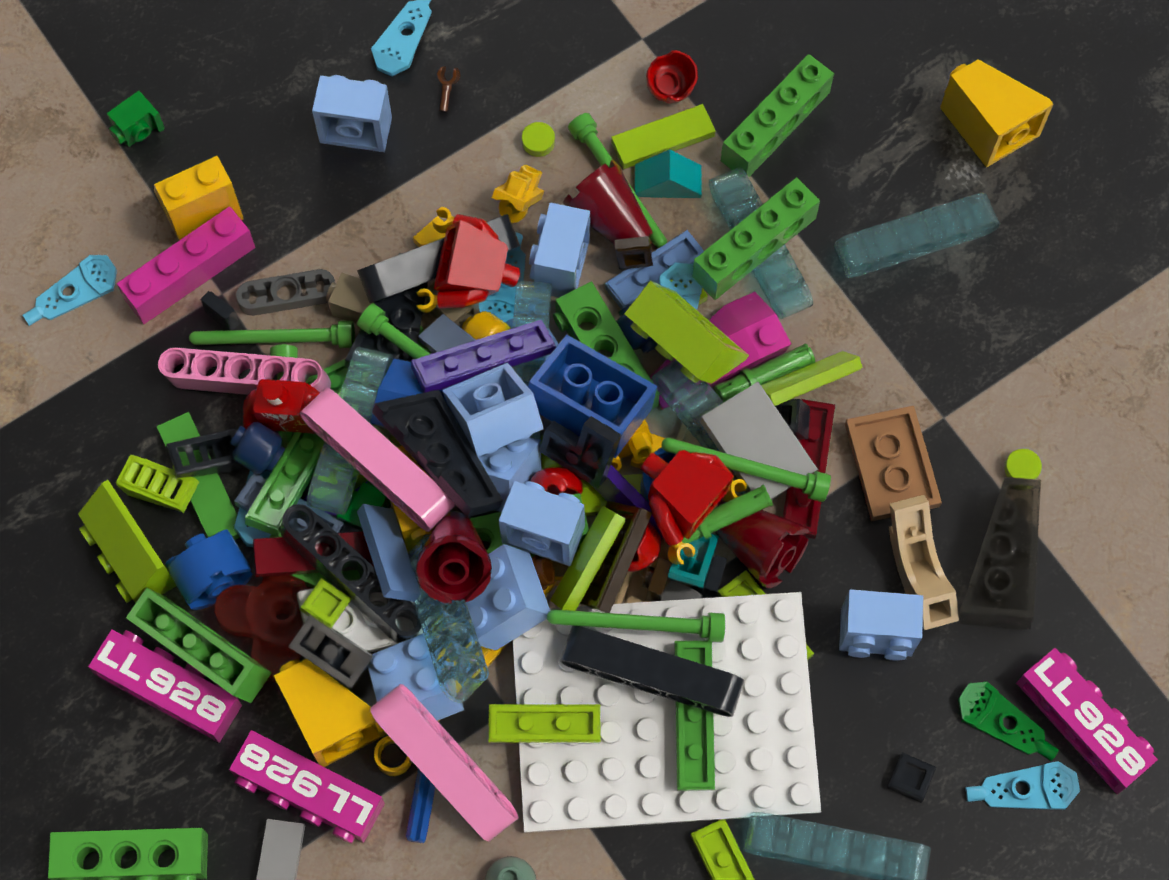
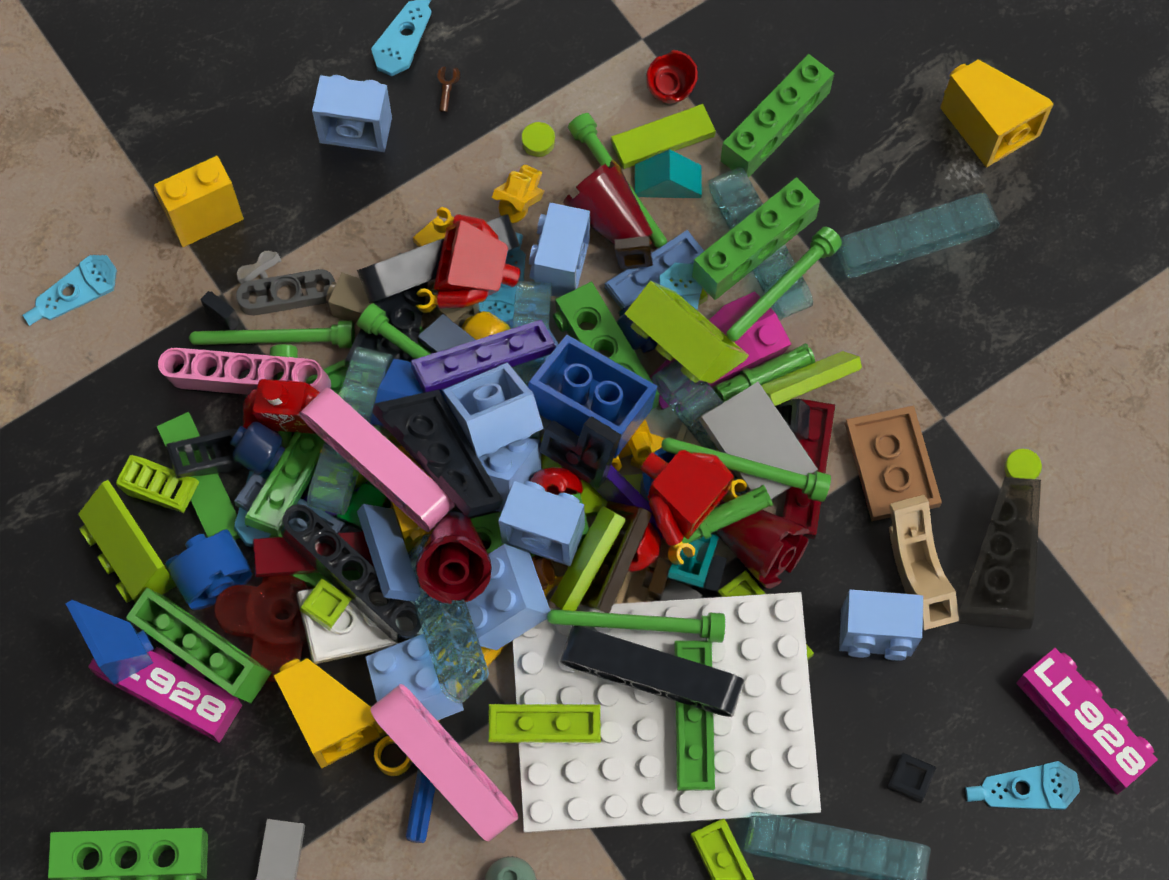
green brick [107,91,165,147] -> none
dark pink brick [116,206,255,324] -> none
dark pink brick [229,730,385,844] -> none
black brick [289,615,375,689] -> none
green piece [958,682,1059,762] -> none
none -> blue slope [66,600,154,685]
none -> light grey piece [237,251,282,285]
none -> bright green piece [727,227,842,341]

